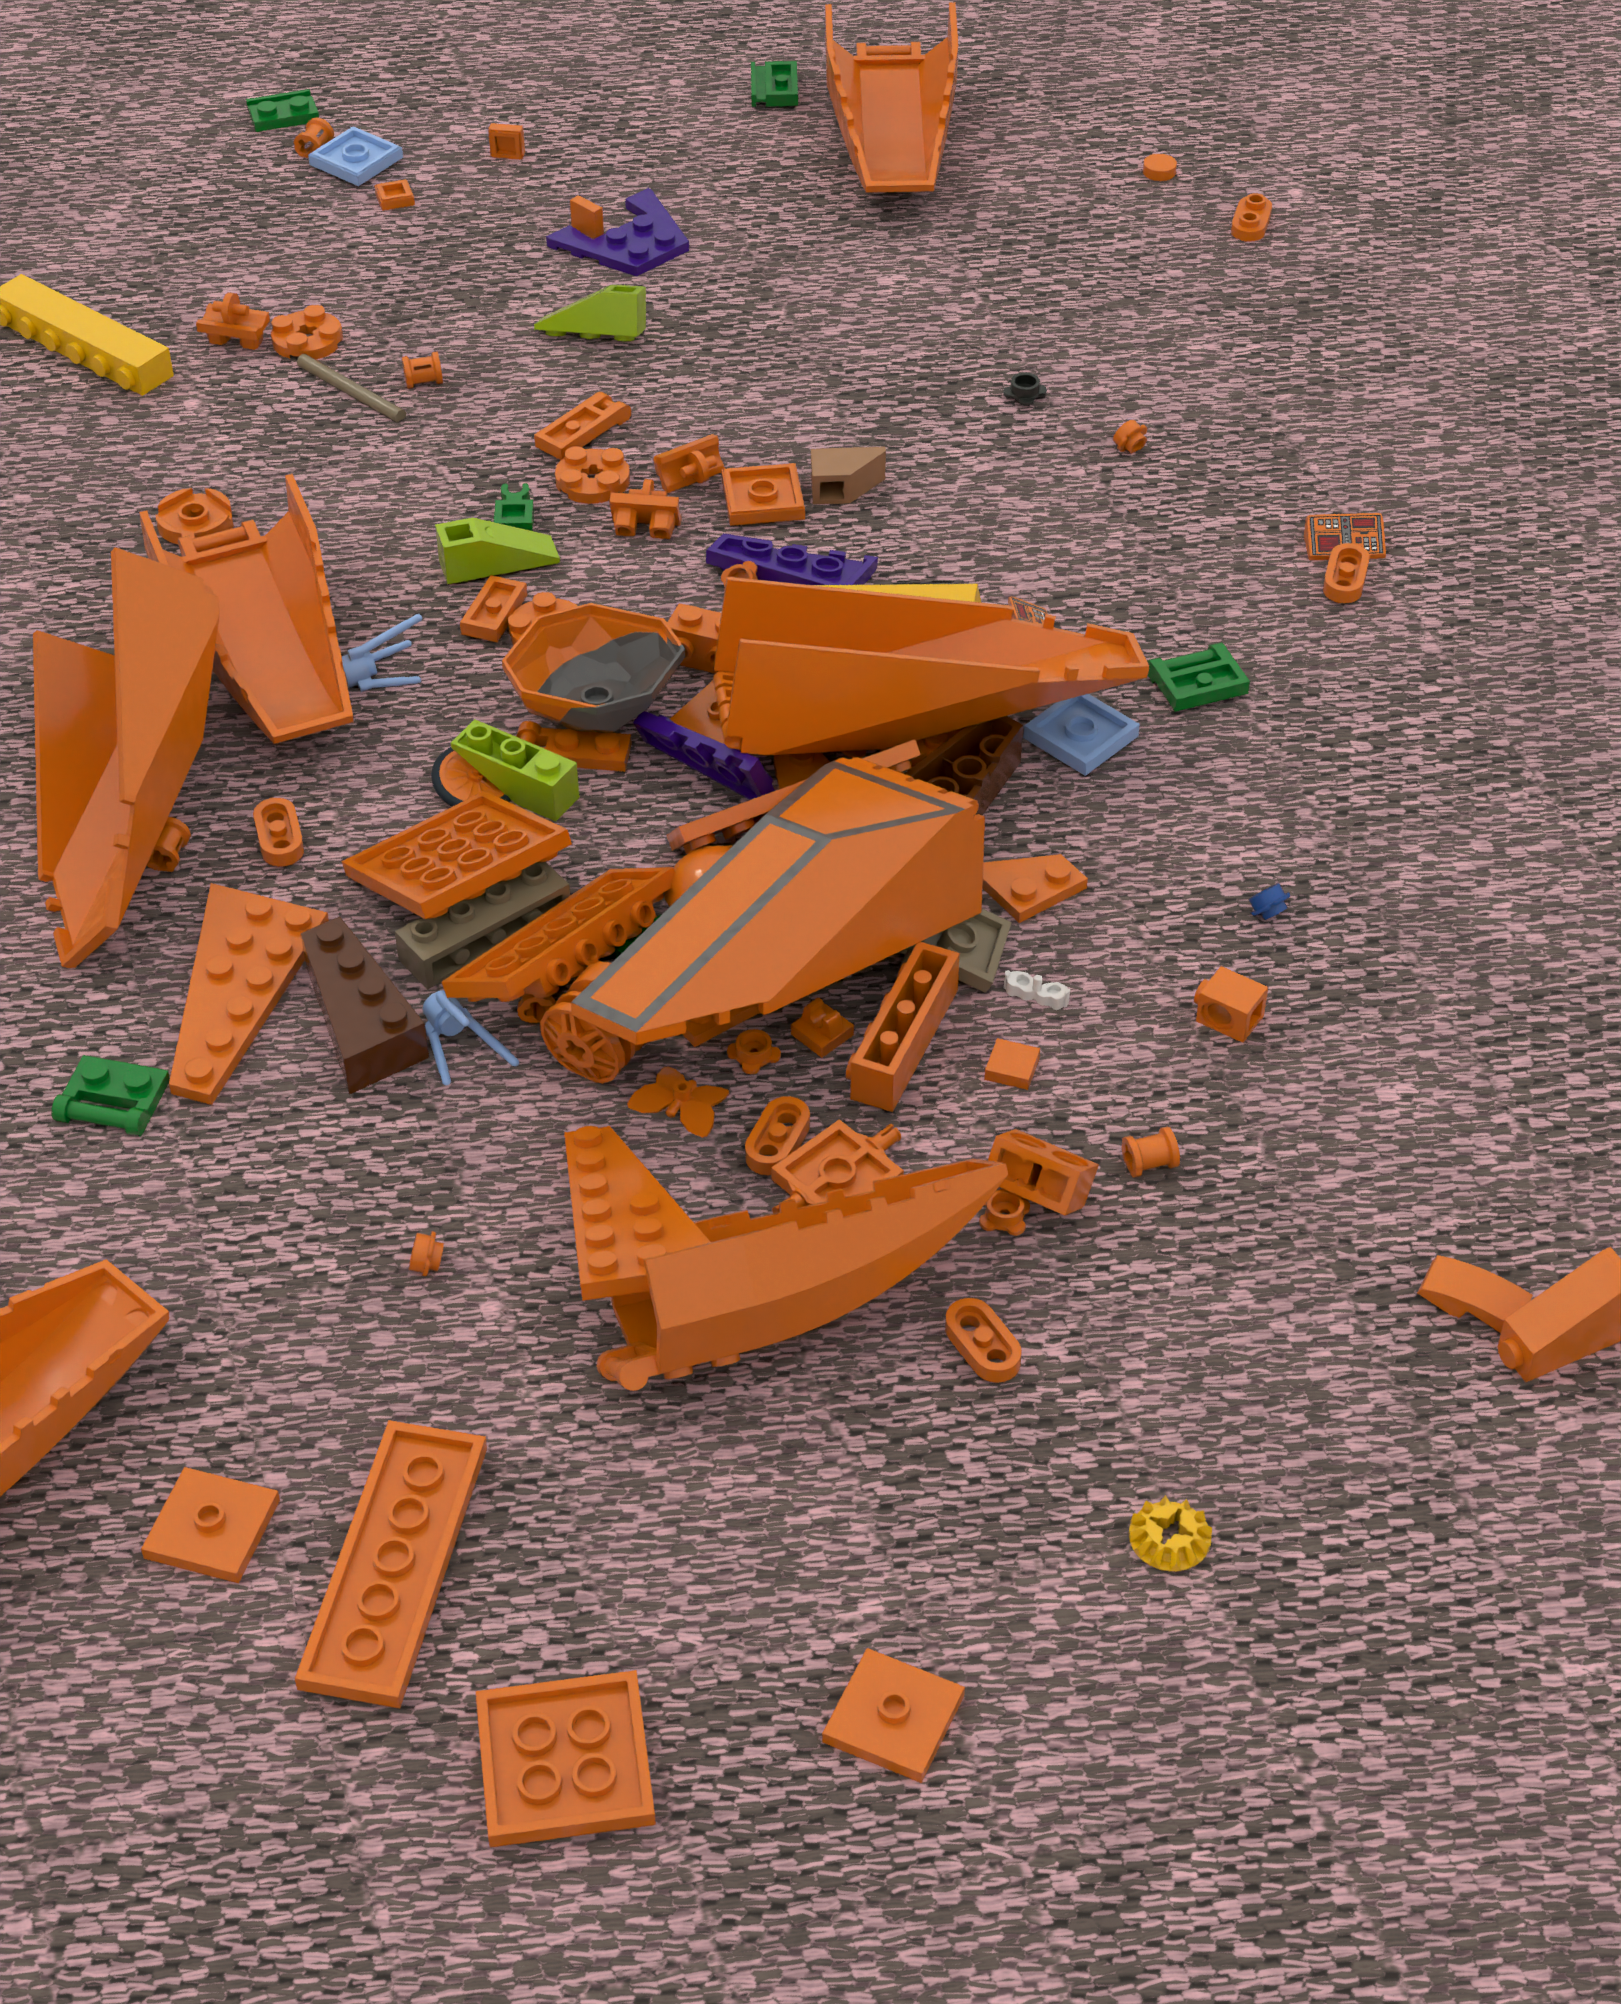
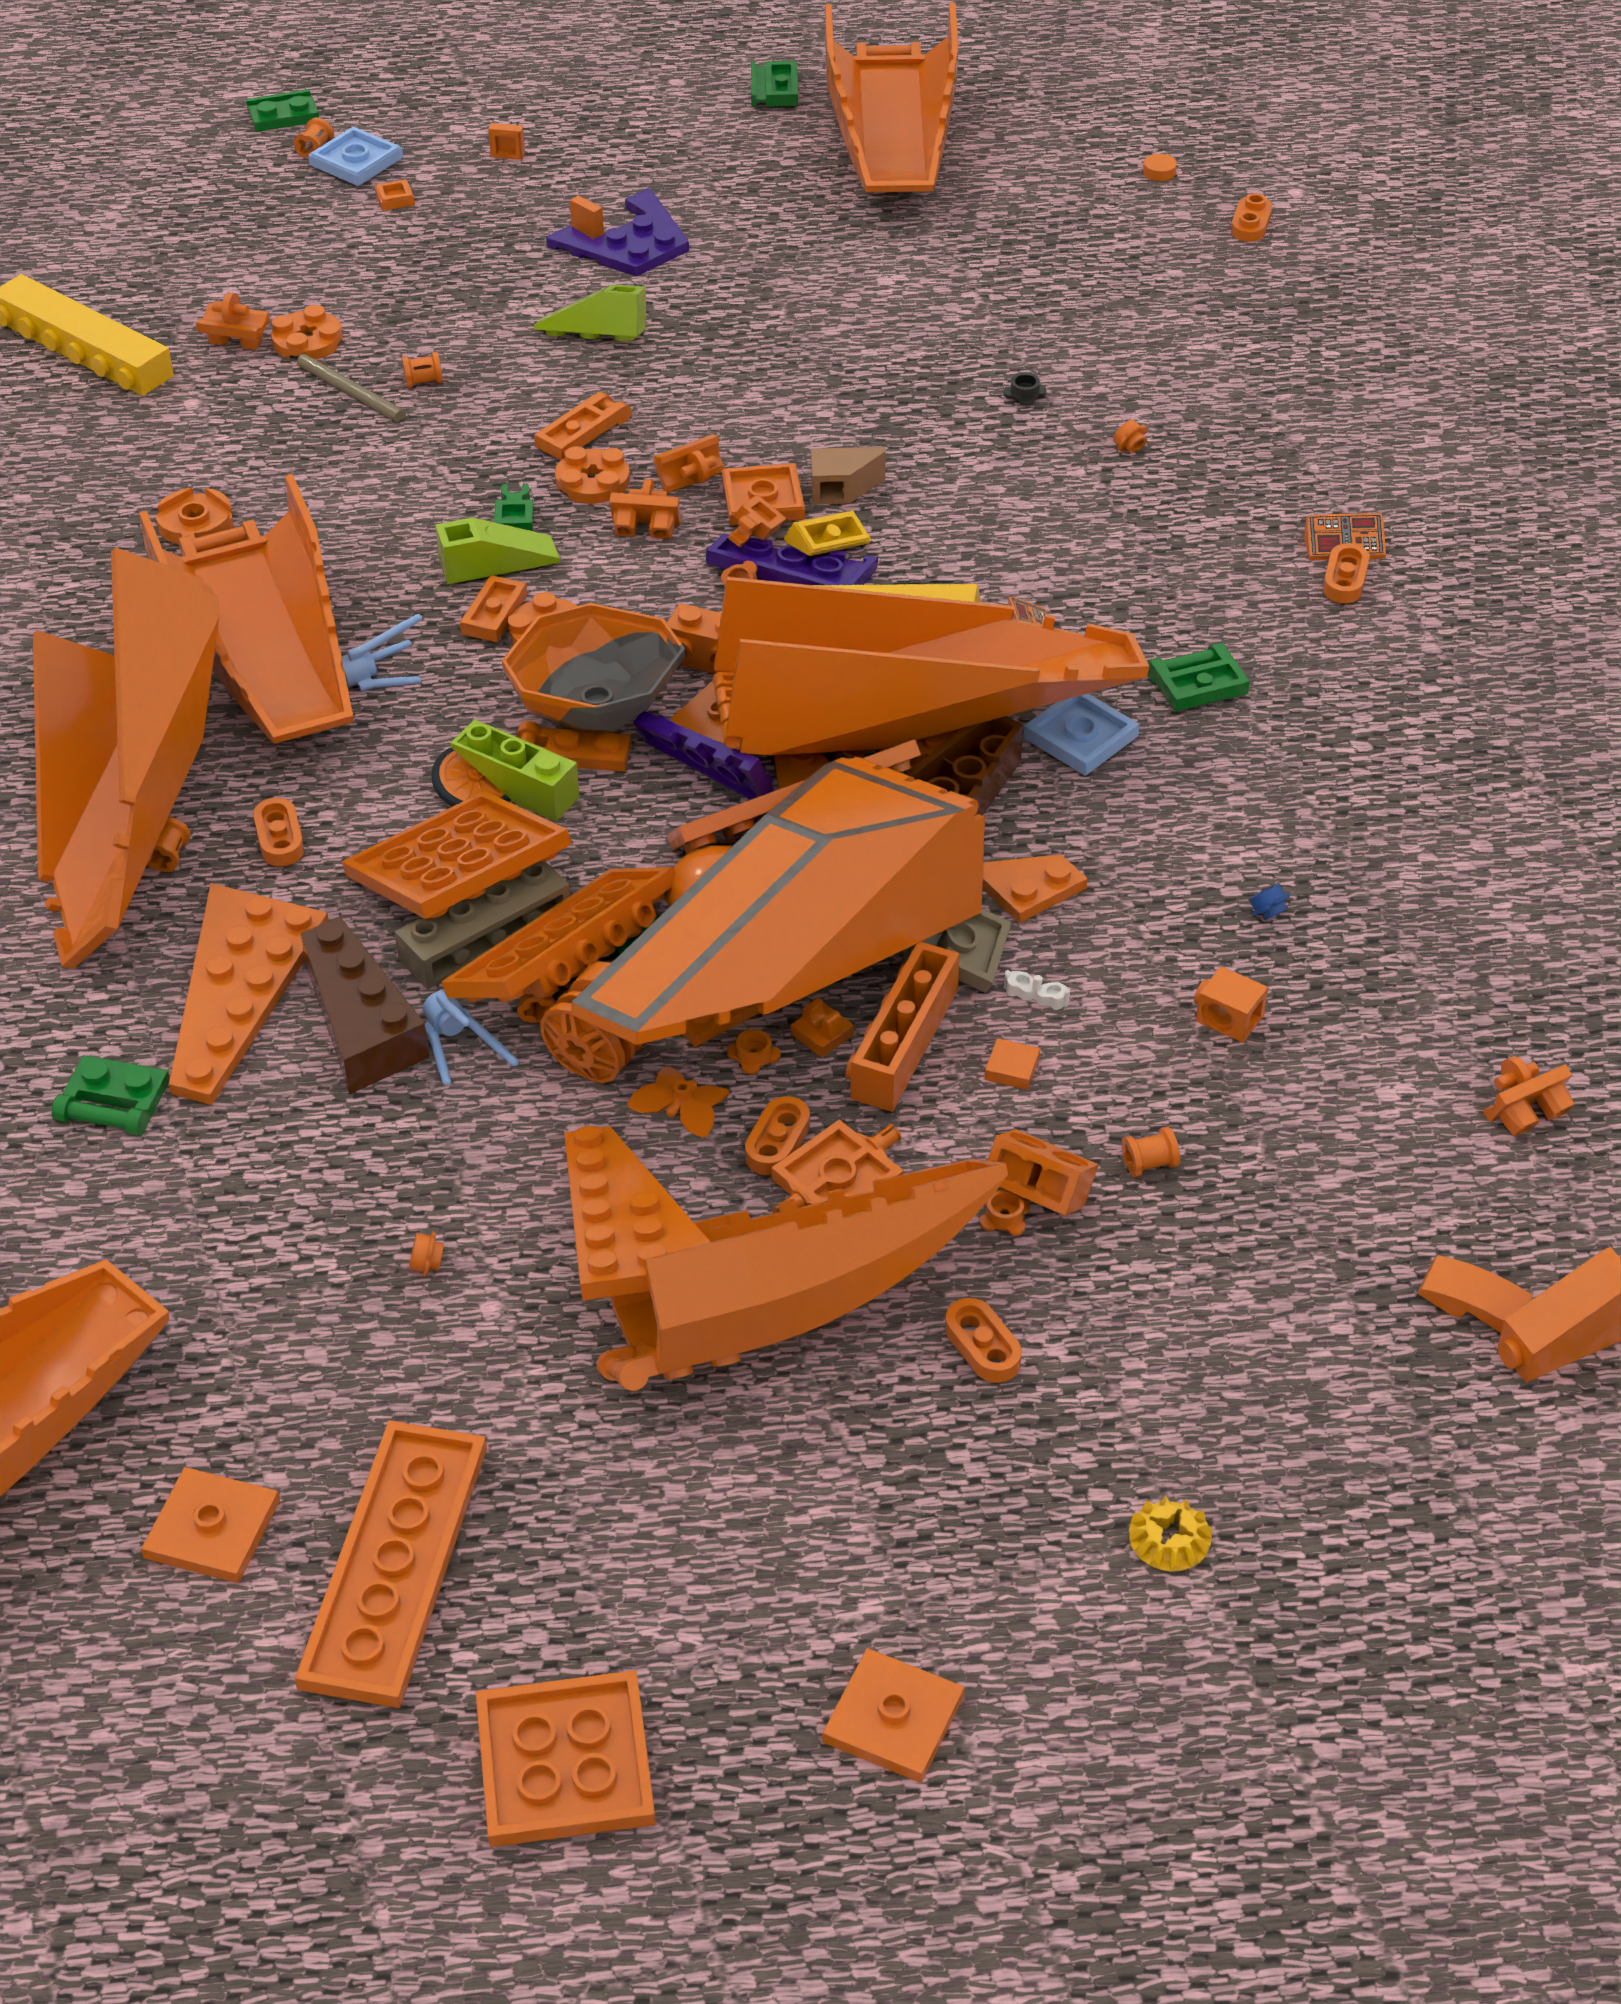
none -> orange plate [727,494,787,547]
none -> yellow slope [784,510,872,556]
none -> orange hips [1483,1056,1575,1137]

